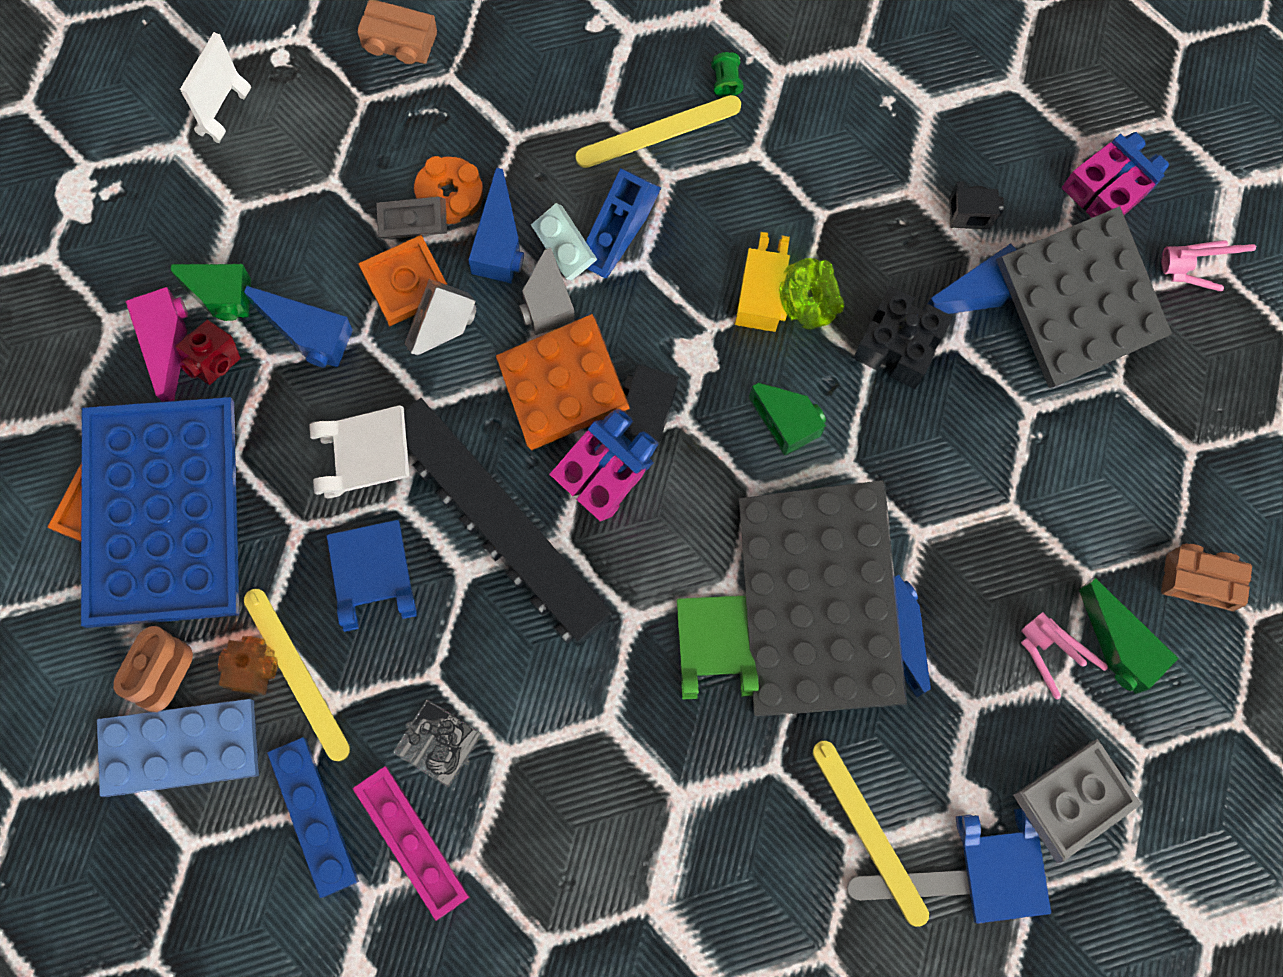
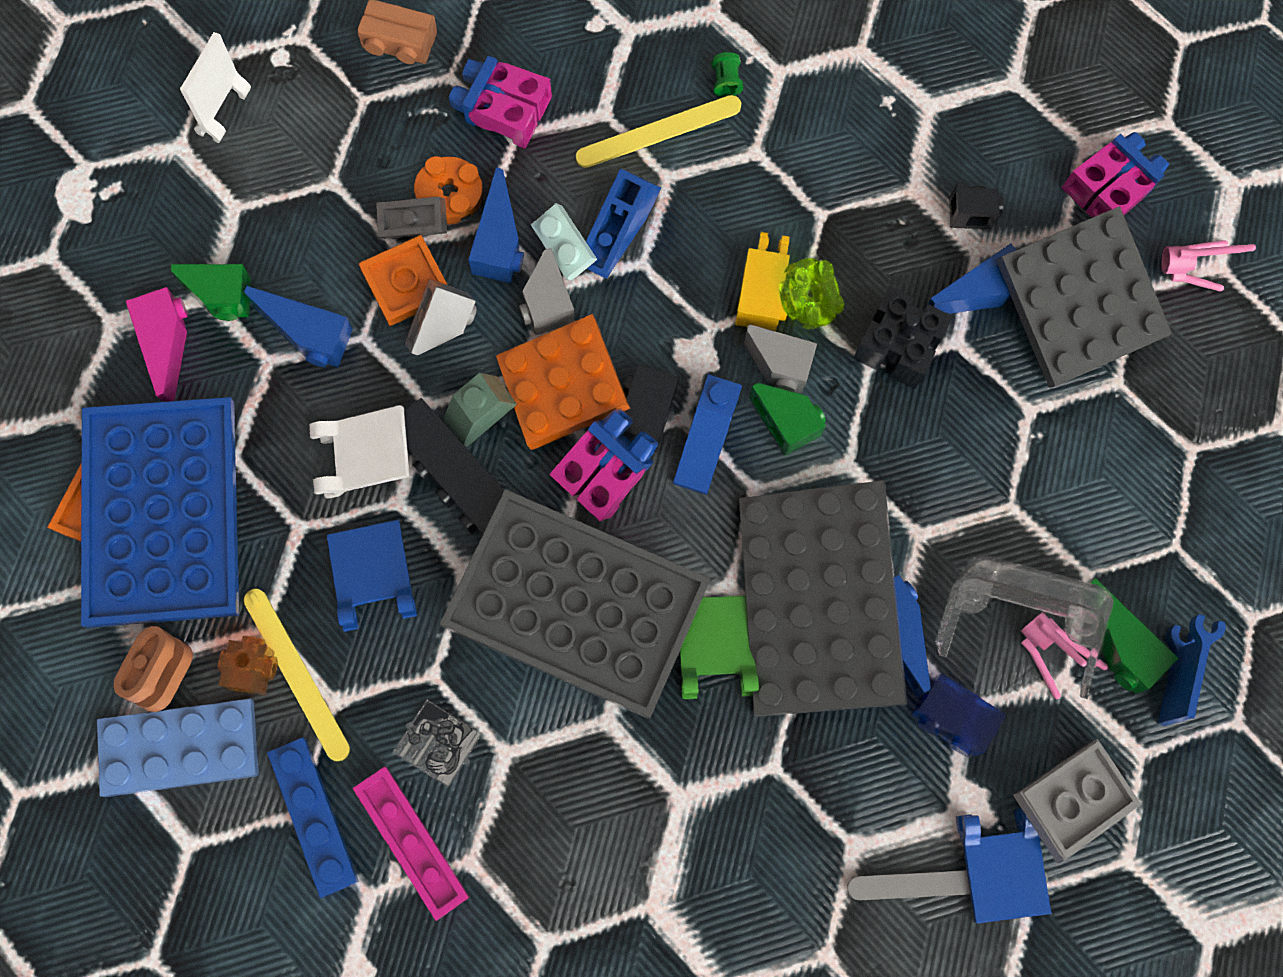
dark red brick [175,319,241,385] -> none
light yellow piece [813,741,929,927] -> none
nougat brick [1161,544,1252,611] -> none
none -> dark grey plate [440,489,711,720]
none -> sand green slope [442,373,517,447]
none -> dark pink hips [449,56,552,149]
none -> blue slope [673,374,742,495]
none -> light grey slope [744,324,817,394]
none -> clear blue brick [911,673,1006,757]
none -> clear windscreen [935,555,1113,699]
none -> blue flag [1158,614,1226,726]

